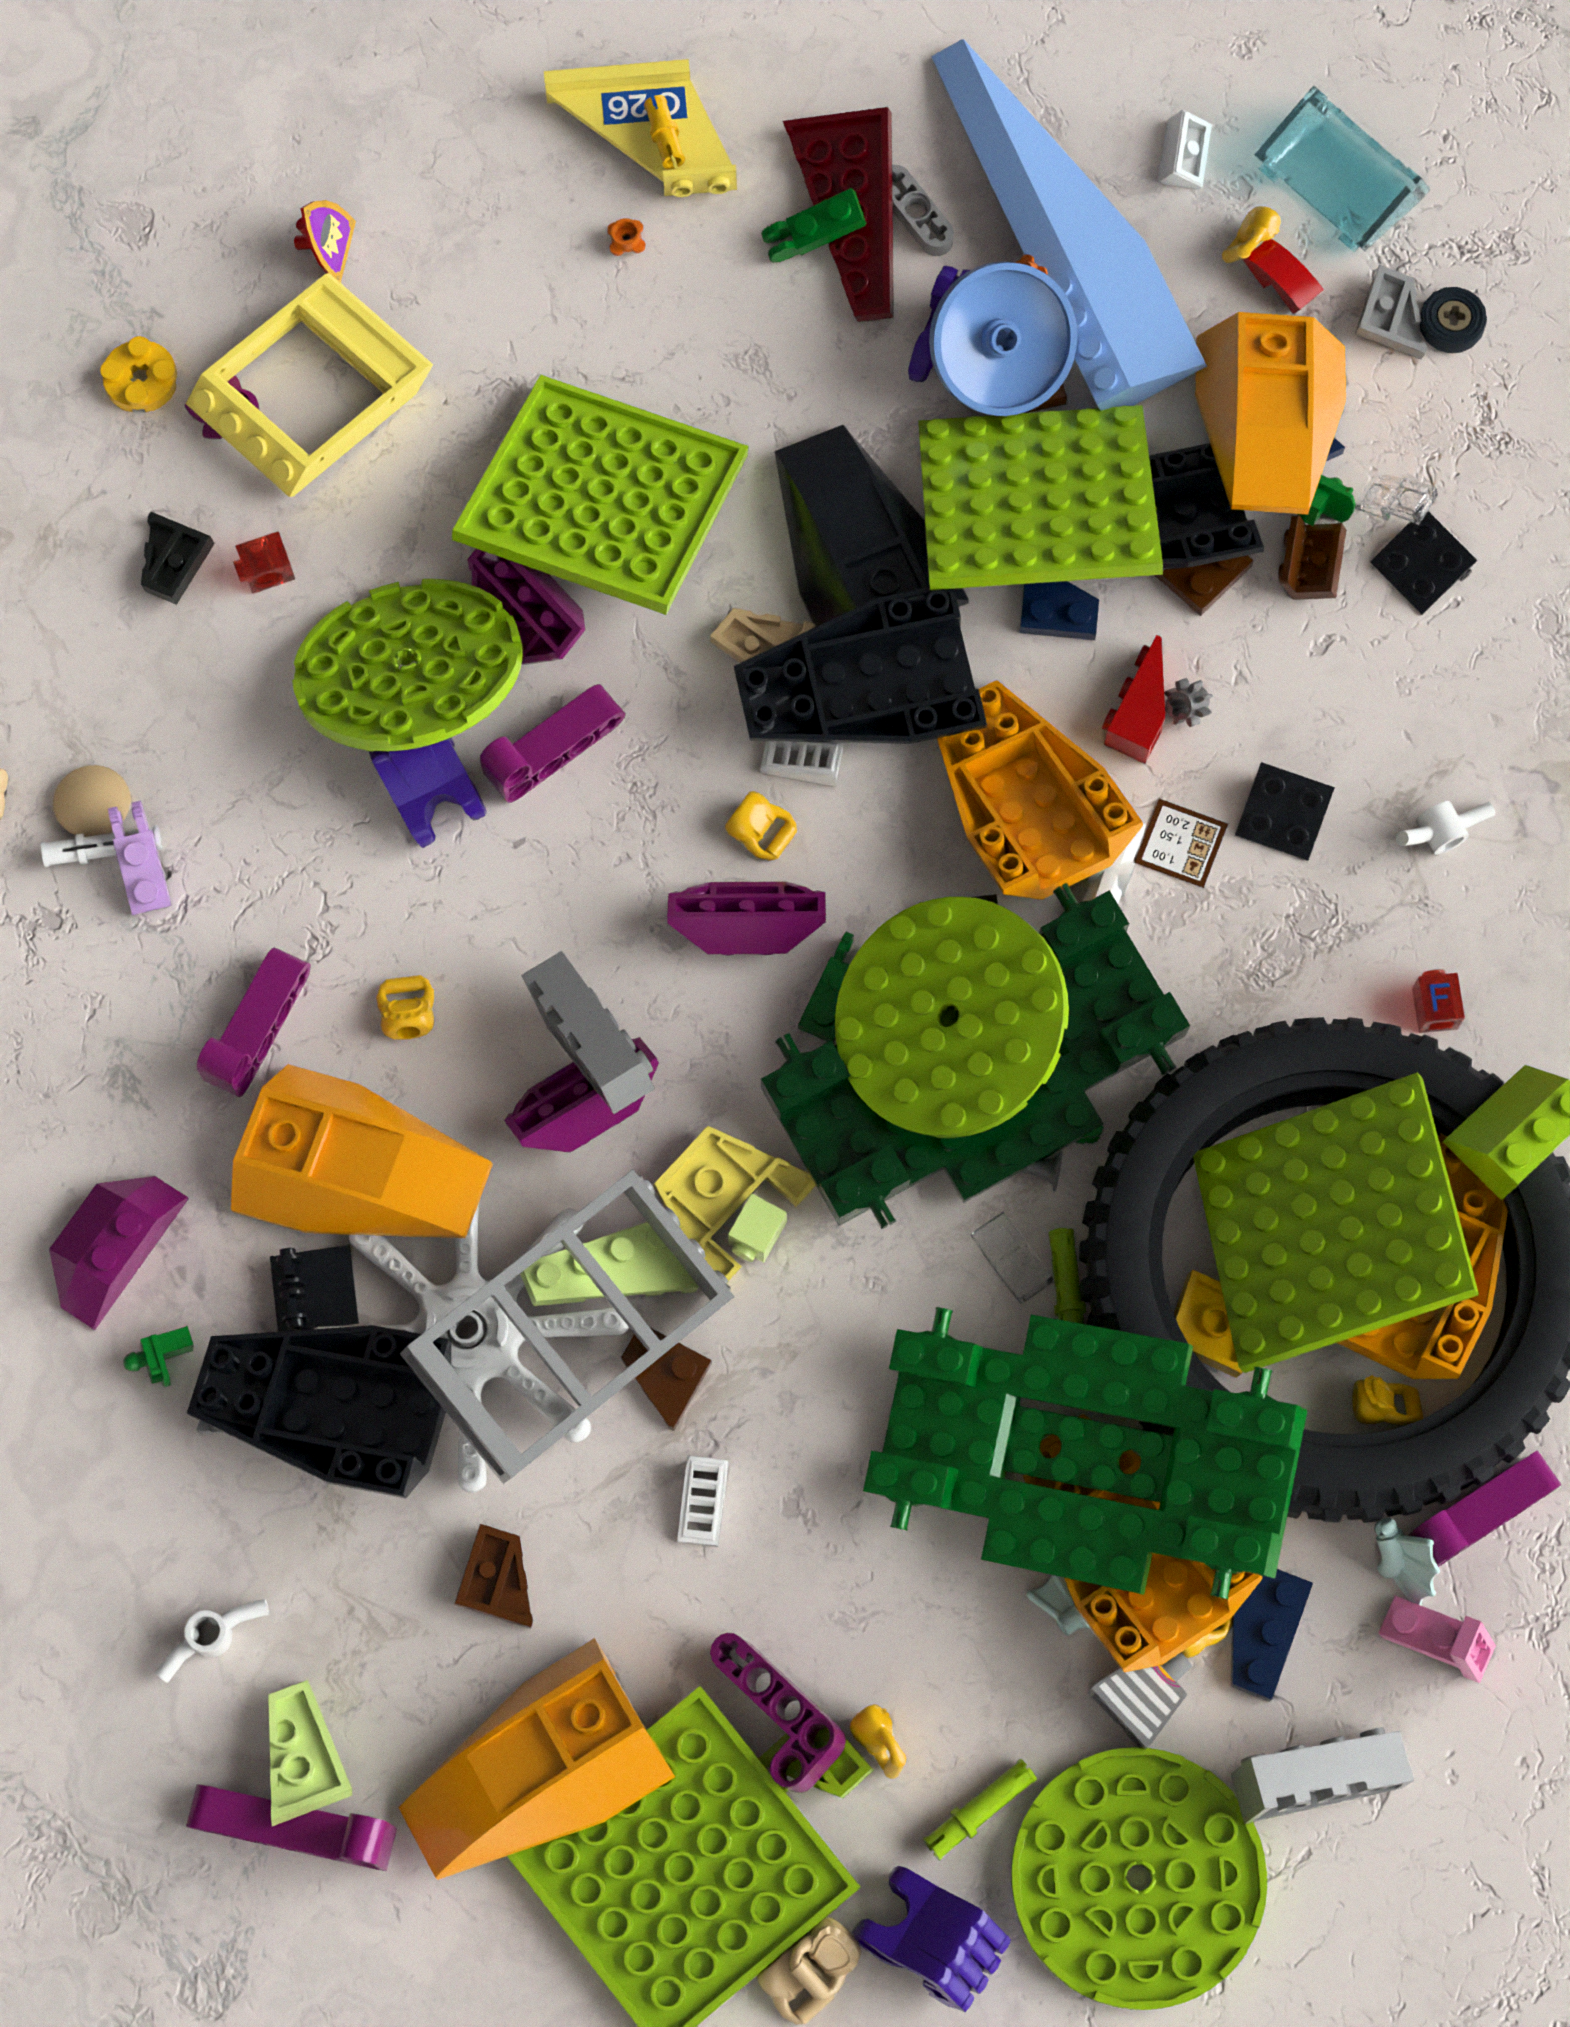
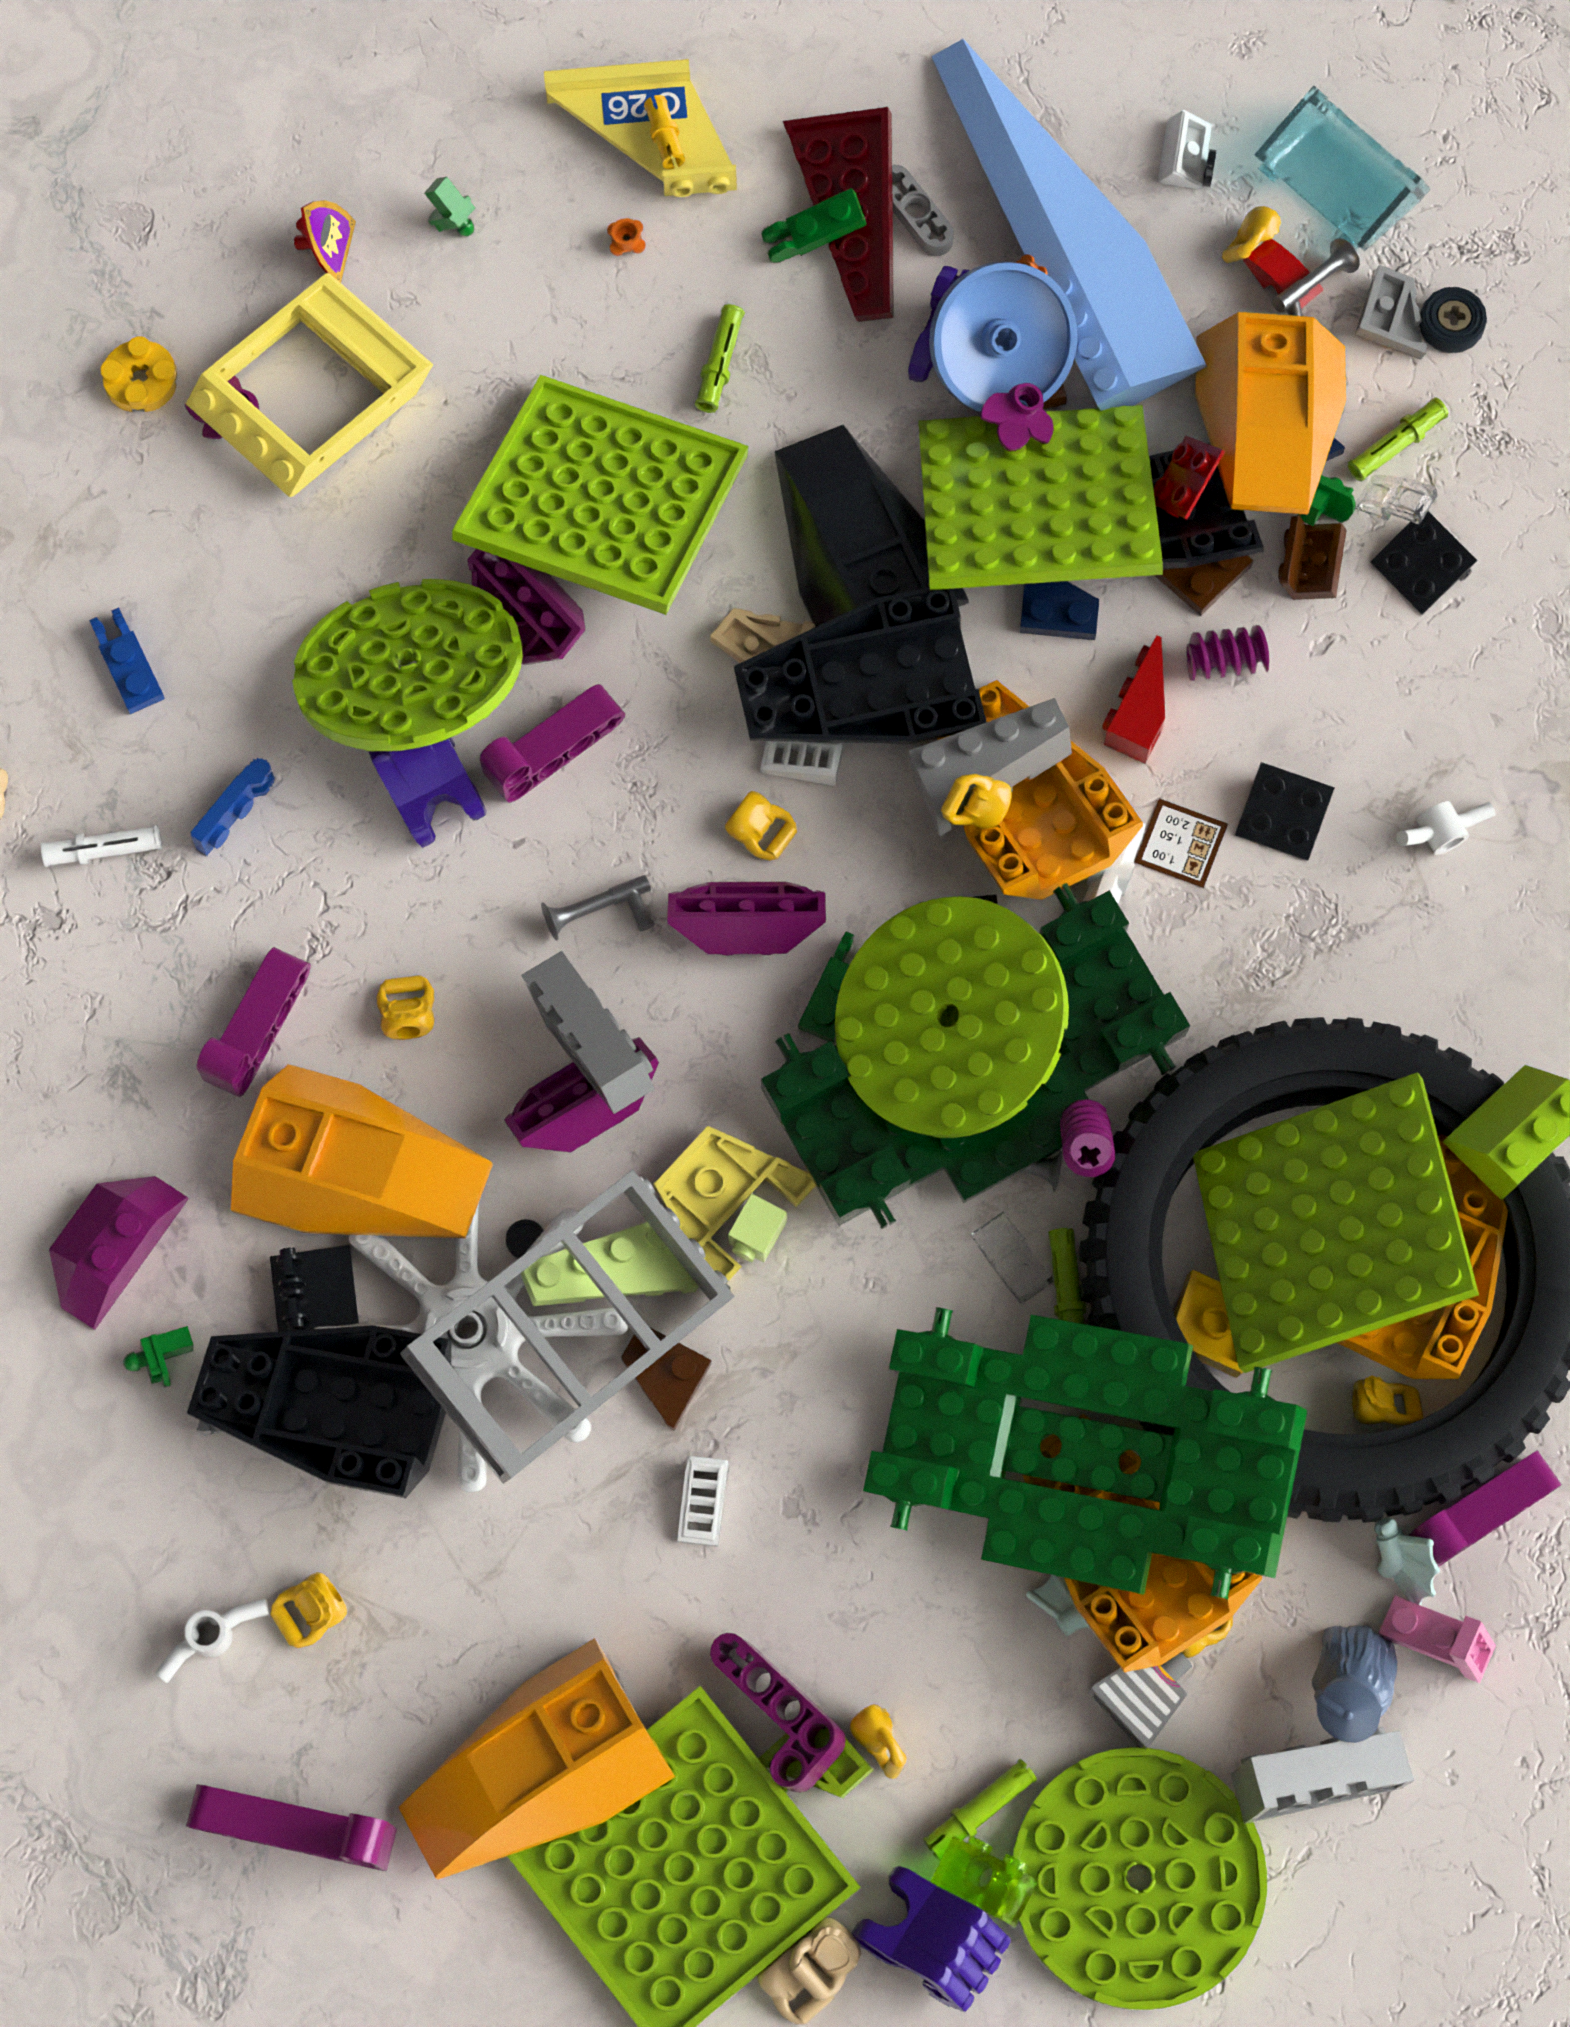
tan dish [53,765,132,837] -> none
lavender hinge [108,800,172,915] -> none
pearl dark grey wing [141,512,215,605] -> none
clear red brick [233,531,295,594] -> none
yellowish green wing [268,1680,353,1827] -> none
reddish brown wing [454,1524,533,1629] -> none
flat silver gear [1164,678,1213,727] -> none
dark blue wing [1231,1569,1313,1702] -> none
clear red brick [1412,969,1465,1033] -> none
none -> blue hinge [89,607,165,714]
none -> blue hinge [190,757,275,856]
none -> yellow piece [270,1572,347,1648]
none -> piece [424,176,476,236]
none -> black piece [506,1219,544,1259]
none -> flat silver piece [541,875,655,941]
none -> lime pin [695,304,745,413]
none -> light grey wedge [908,698,1072,837]
none -> clear neon green brick [930,1836,1038,1928]
none -> yellow piece [941,774,1012,829]
none -> magenta plate [980,383,1054,451]
none -> magenta piece [1060,1099,1115,1177]
none -> red hinge [1153,435,1225,519]
none -> magenta piece [1186,625,1269,681]
none -> black piece [1203,149,1217,187]
none -> flat silver piece [1272,238,1360,316]
none -> sand blue hair [1312,1625,1398,1743]
none -> lime pin [1347,397,1449,482]

